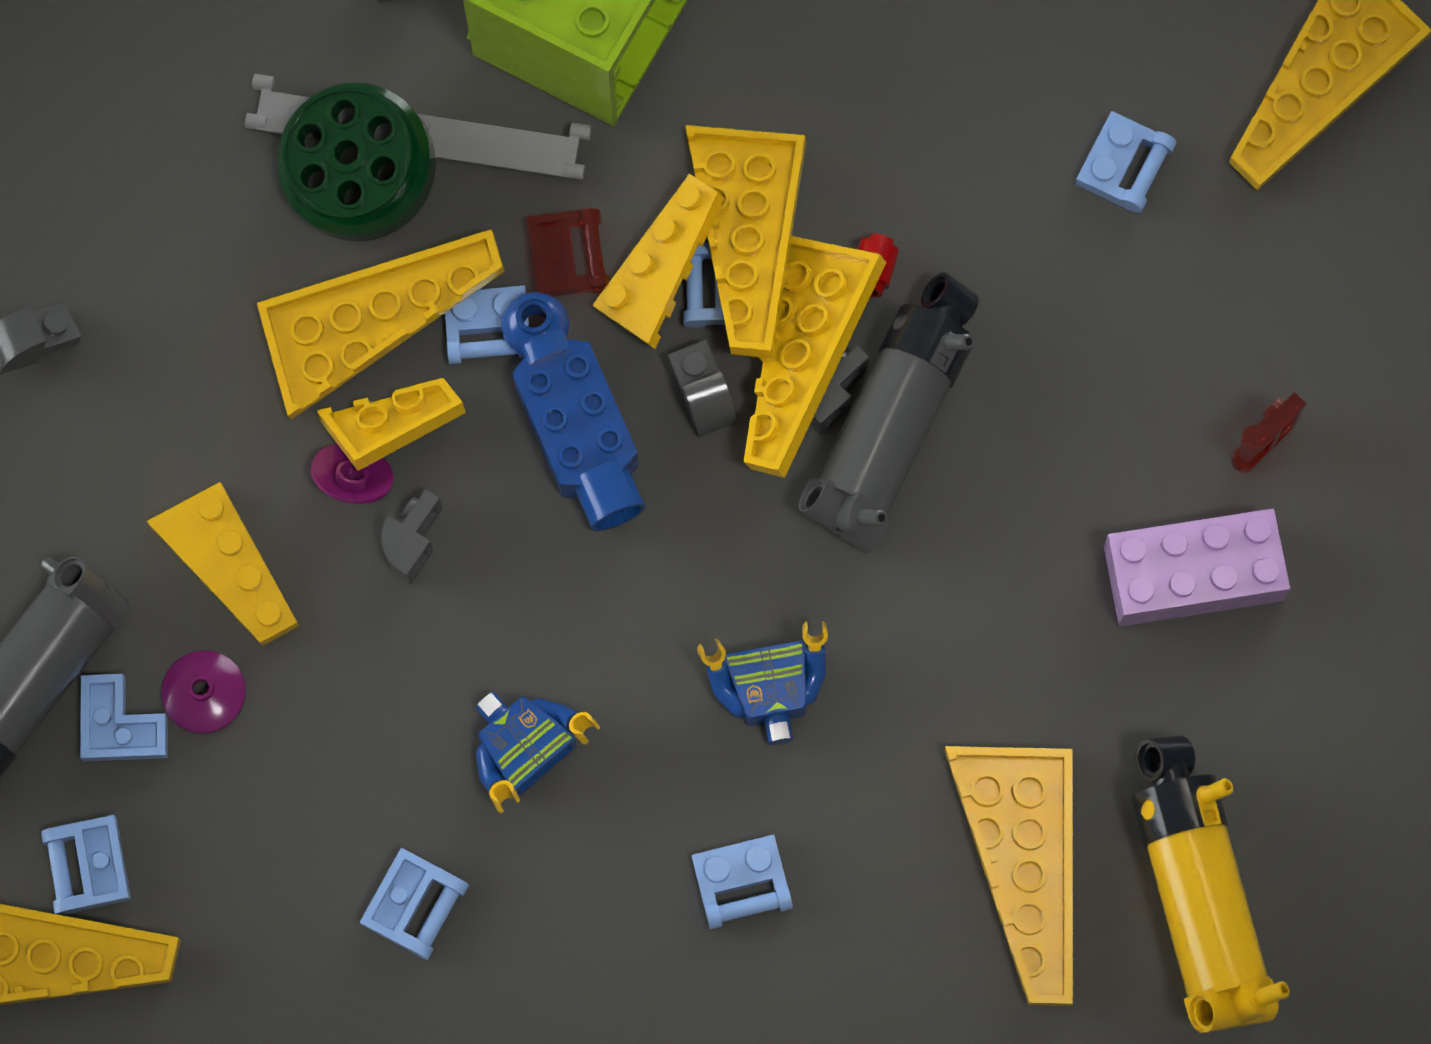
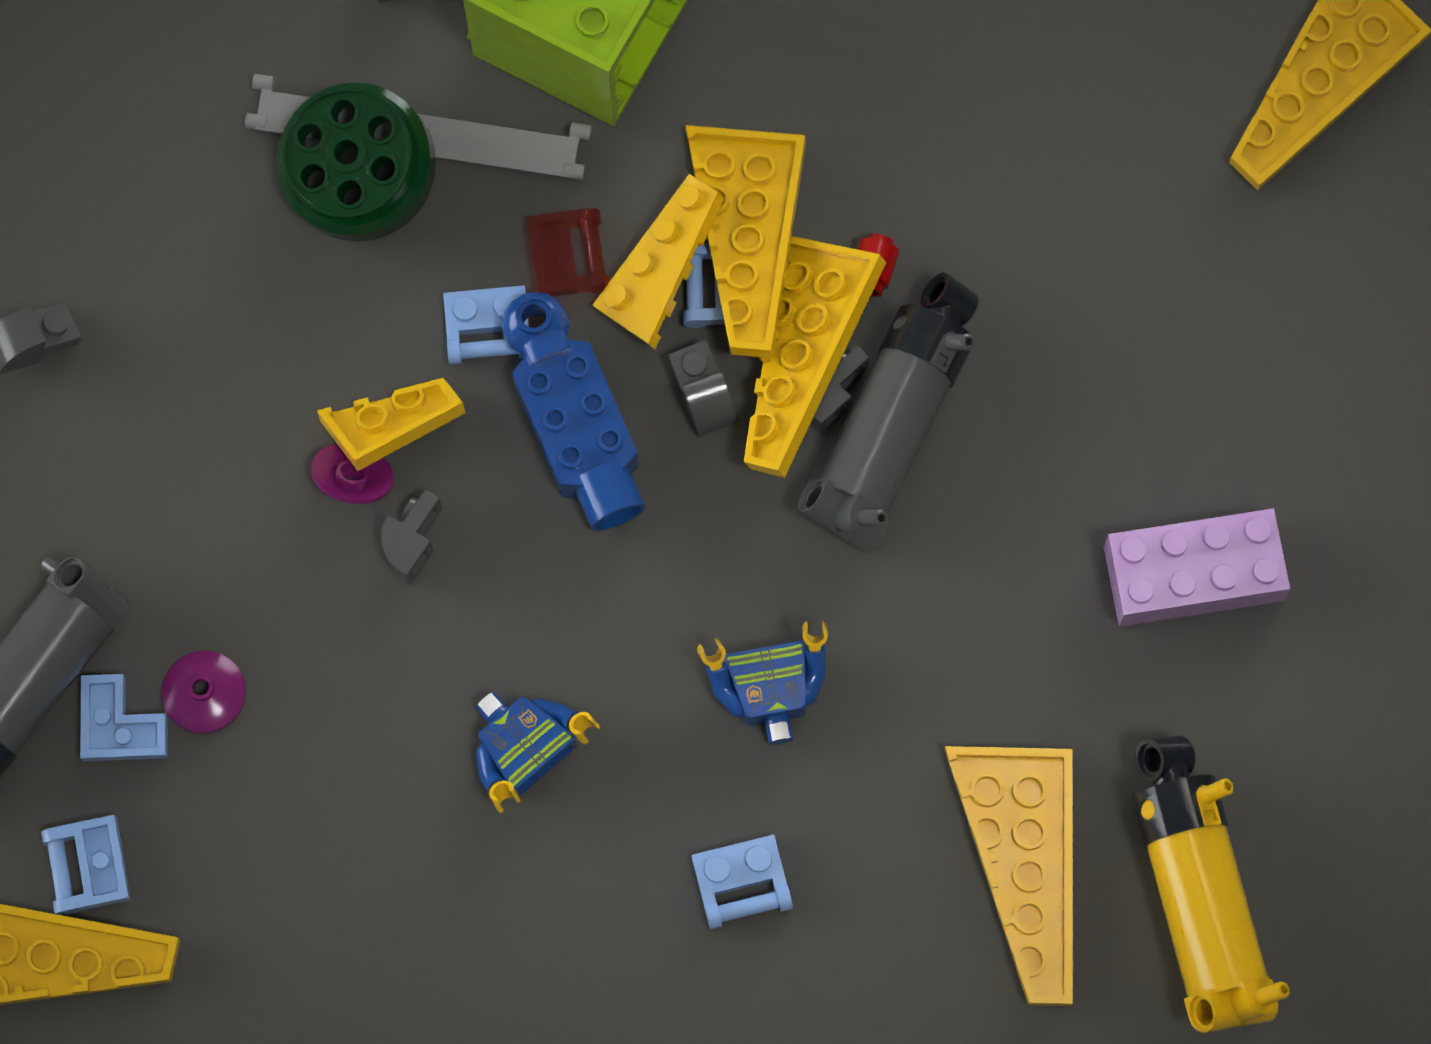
yellow wing [147,482,299,646] -> none
yellow wing [257,229,505,420] -> none
light blue plate [359,848,469,961] -> none
light blue plate [1075,111,1177,213] -> none
clear red plate [1232,392,1307,473] -> none

